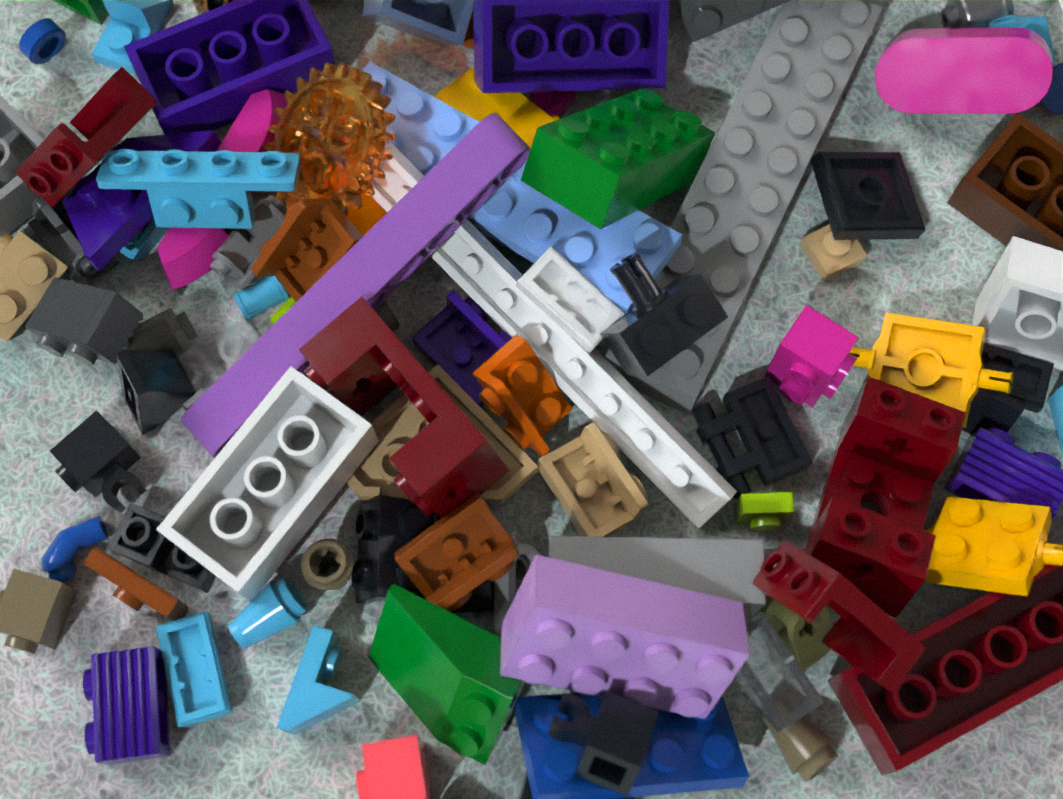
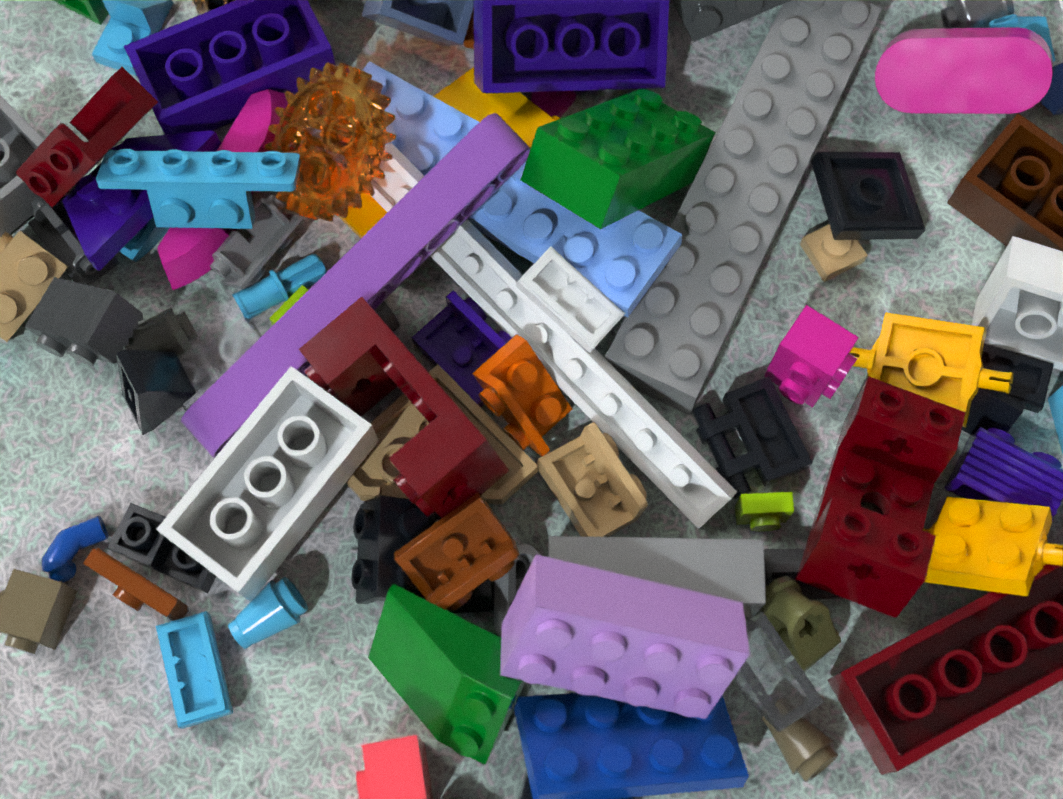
blue tile [19,18,66,64] -> none
black brick [50,410,146,512] -> none
dark purple brick [83,646,171,765] -> none
dark orange bracket [251,198,363,302] -> none
medium azure slope [276,625,361,735] -> none
dark tan cone [301,539,353,590] -> none
black brick [548,691,659,796] -> none
black brick [600,252,728,377] -> none
dark red panel [753,540,926,693] -> none

